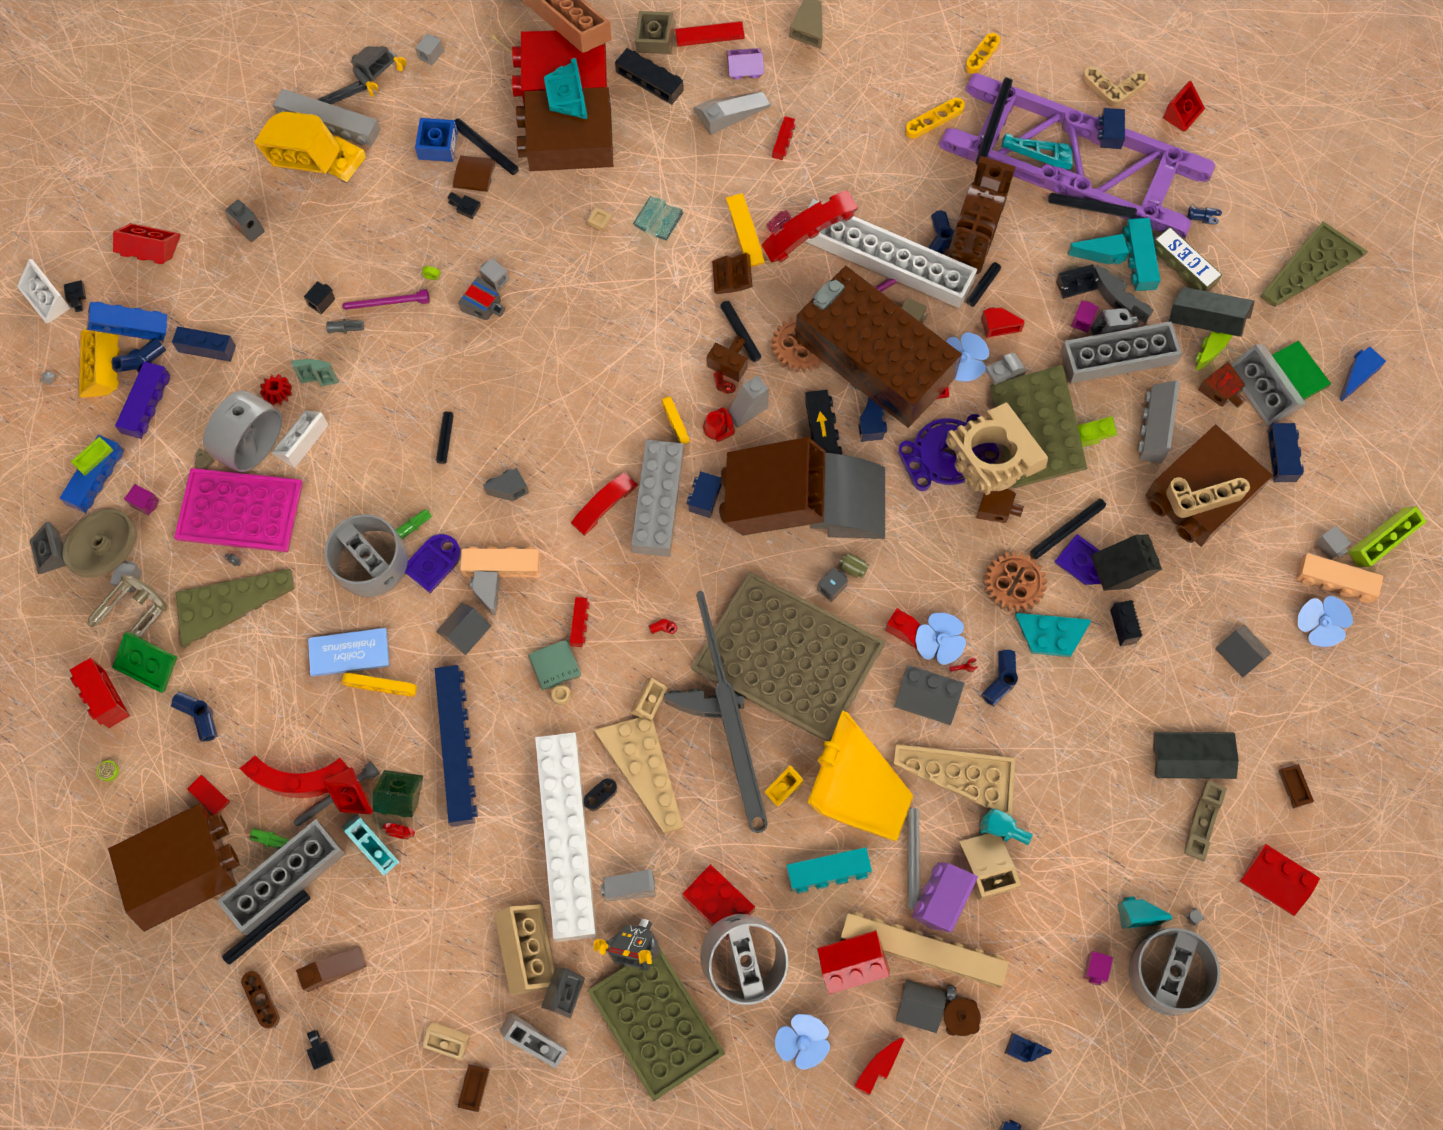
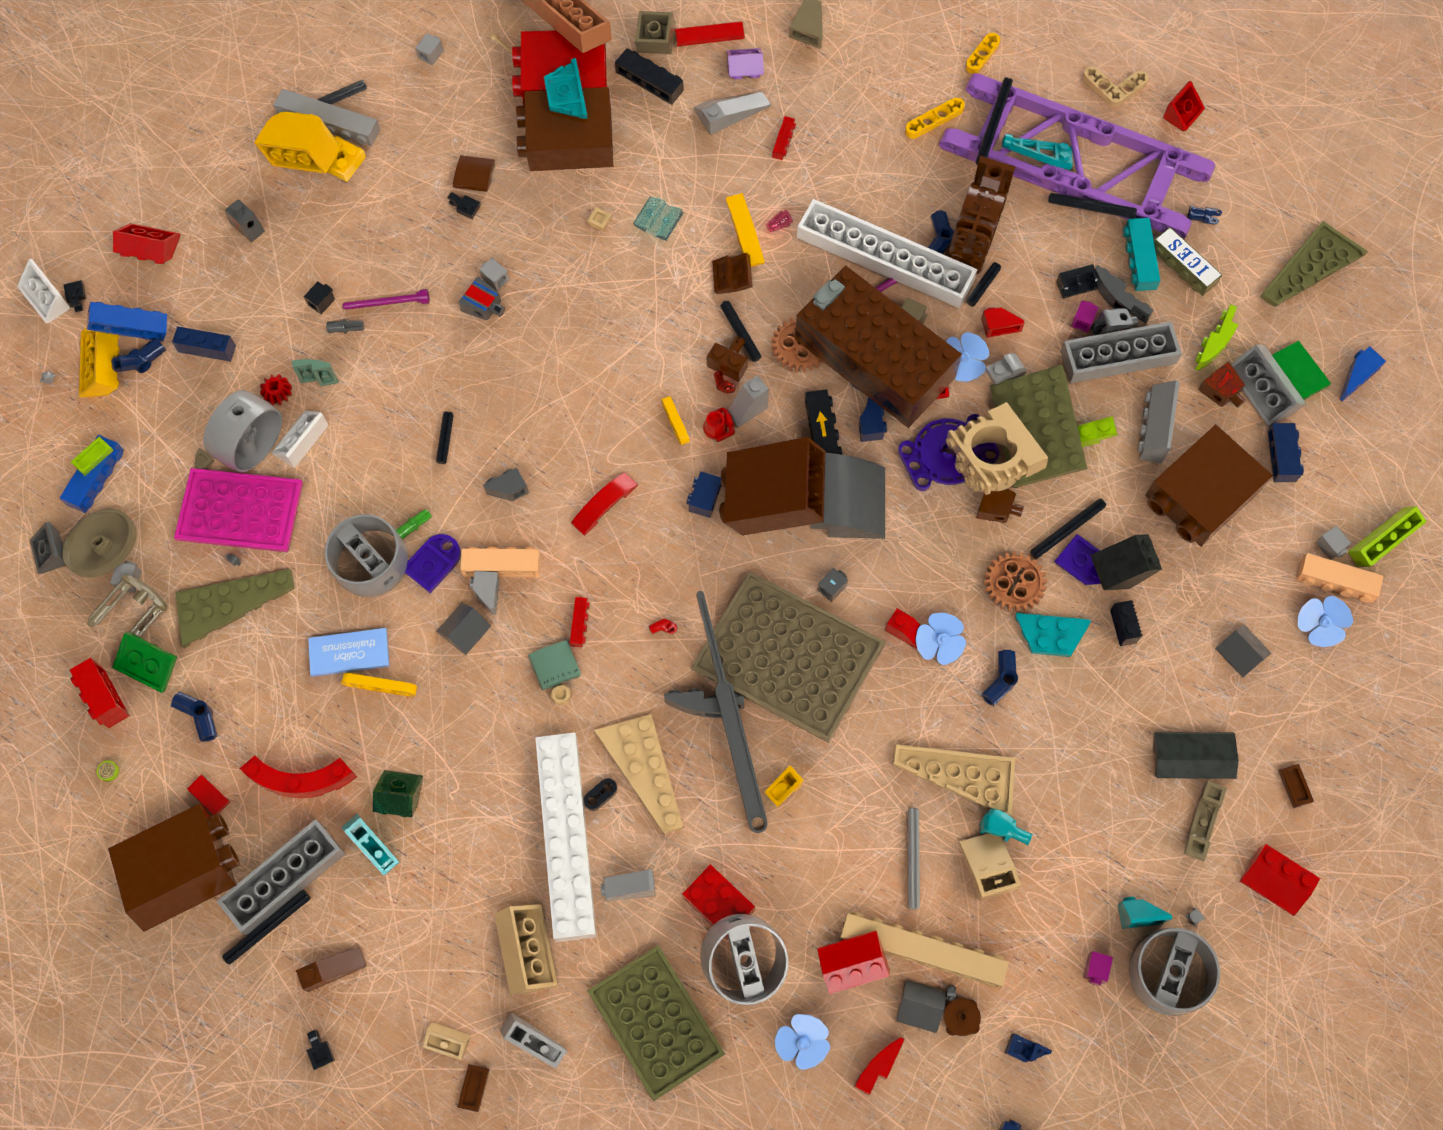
dark purple brick [115,361,170,439] -> none
magenta brick [124,484,159,516] -> none
reddish brown beam [241,971,280,1029] -> none
bright green axle [250,828,290,849] -> none
dark grey piece [294,761,380,826] -> none
red slope [323,767,373,814] -> none
dark grey torso [351,46,406,97] -> none
red gear [382,823,415,840] -> none
blue brick [415,118,458,162] -> none
lime tile [421,266,440,280] -> none
dark blue brick [434,665,478,827] -> none
black axle [455,118,519,175] -> none
dark grey slope [541,967,585,1018] -> none
dark grey torso [593,919,660,971] -> none
light grey brick [631,440,684,557] -> none
tan slope [631,678,668,721] -> none
red brick [761,190,858,263] -> none
teal brick [786,847,872,894] -> none
yellow panel [808,711,914,841] -> none
olive brick [839,553,869,578] -> none
dark grey slope [894,665,964,725] -> none
medium lavender slope [911,862,978,933] -> none
red hand [949,658,978,672] -> none
teal slope [1068,234,1129,264] -> none
dark blue brick [1097,108,1125,149] -> none
tan beam [1166,477,1250,518] -> none
pearl dark grey slope [1169,287,1255,337] -> none

